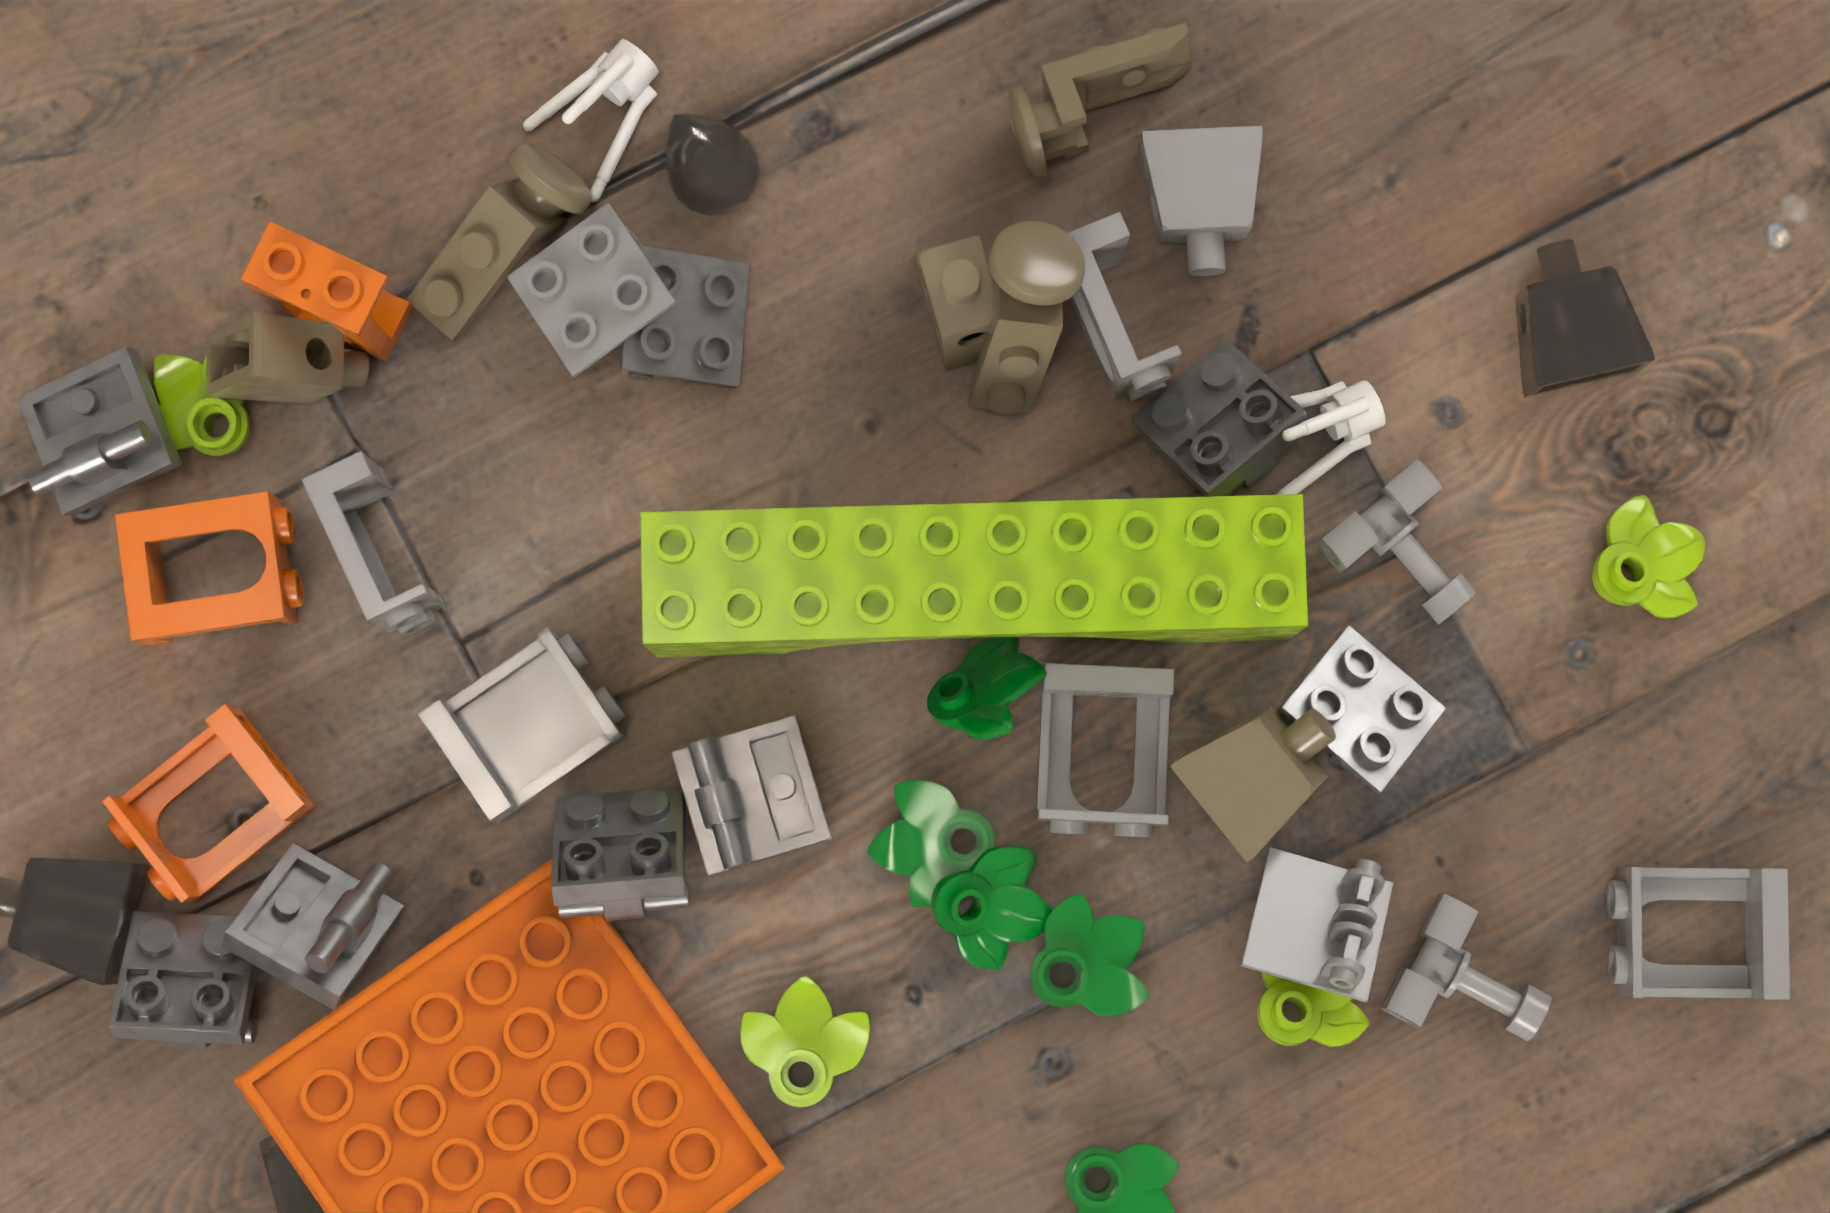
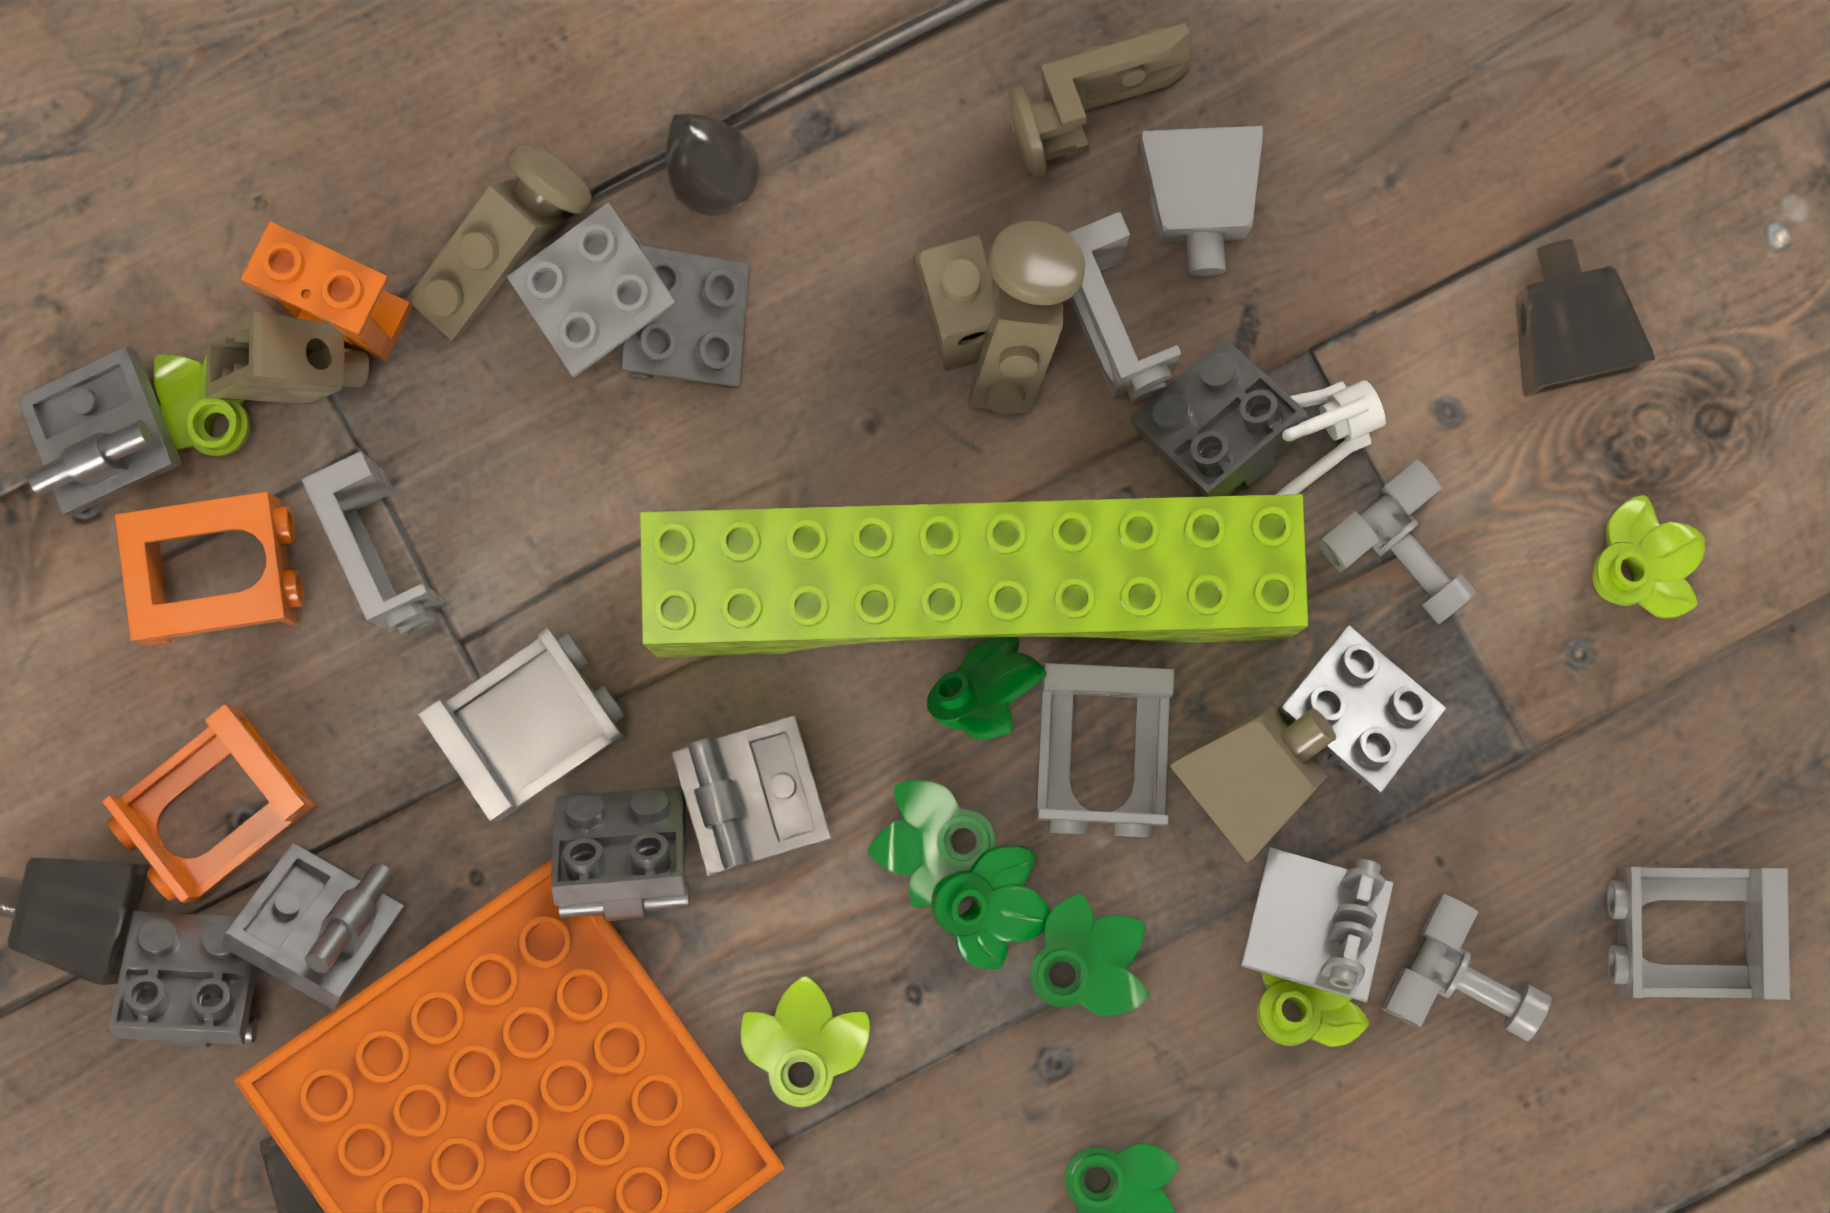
white plant [523,39,659,203] -> none

